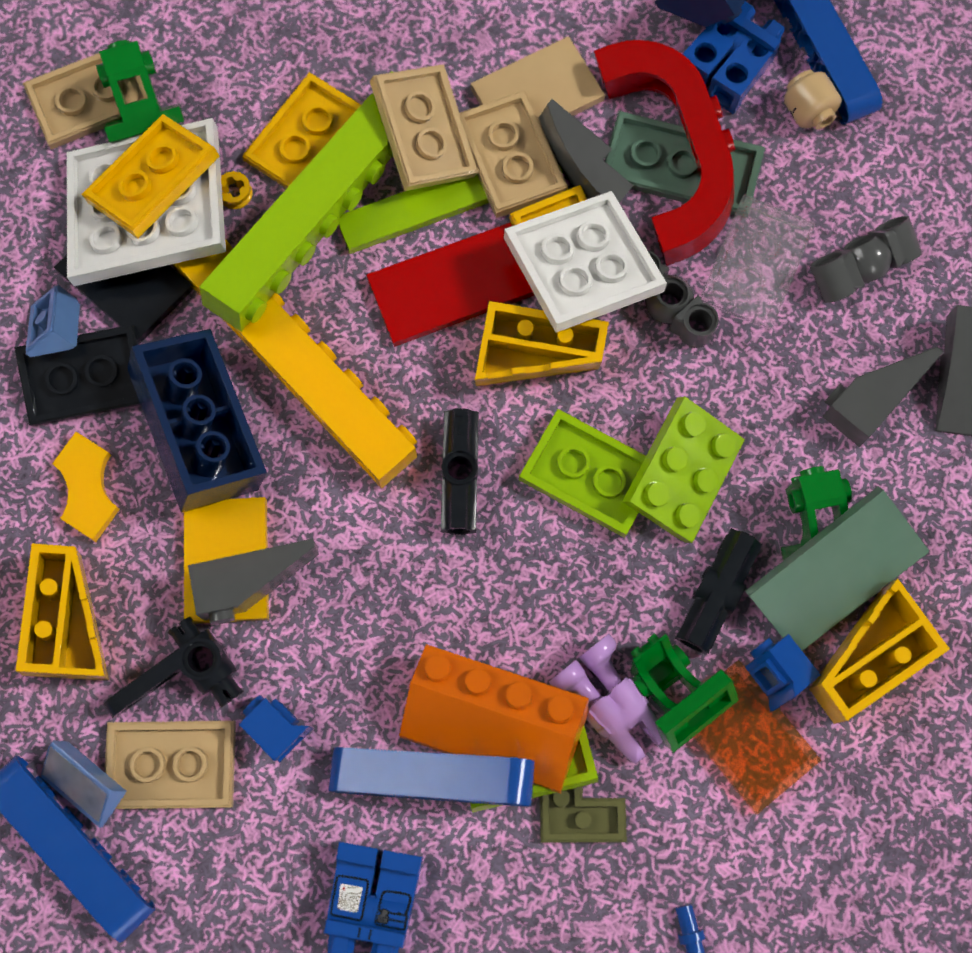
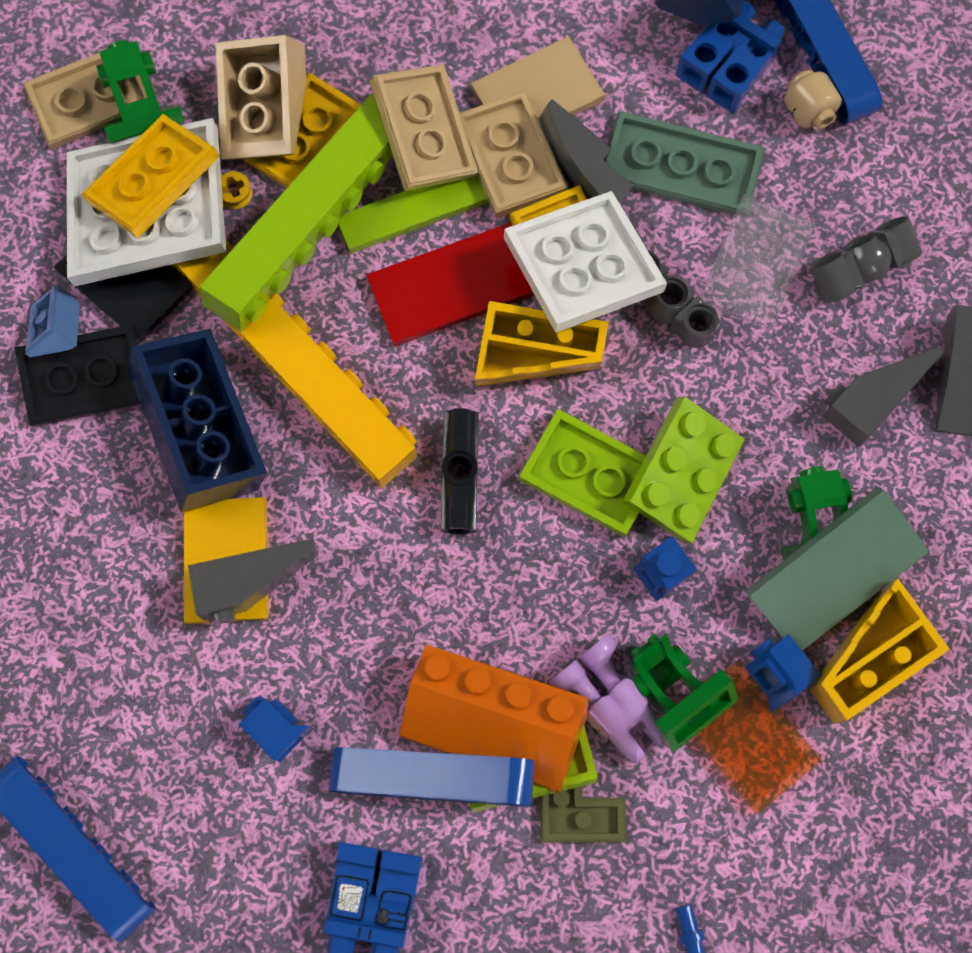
yellow wedge [15,543,109,680] -> none
slope [41,740,127,828] -> none
yellow tile [52,432,120,542] -> none
black piece [103,616,244,718] -> none
tan tile [104,721,236,809] -> none
red arch [594,40,735,266] -> none
black piece [675,528,763,655] -> none
none -> tan slope [215,35,306,161]
none -> blue window [632,536,697,601]

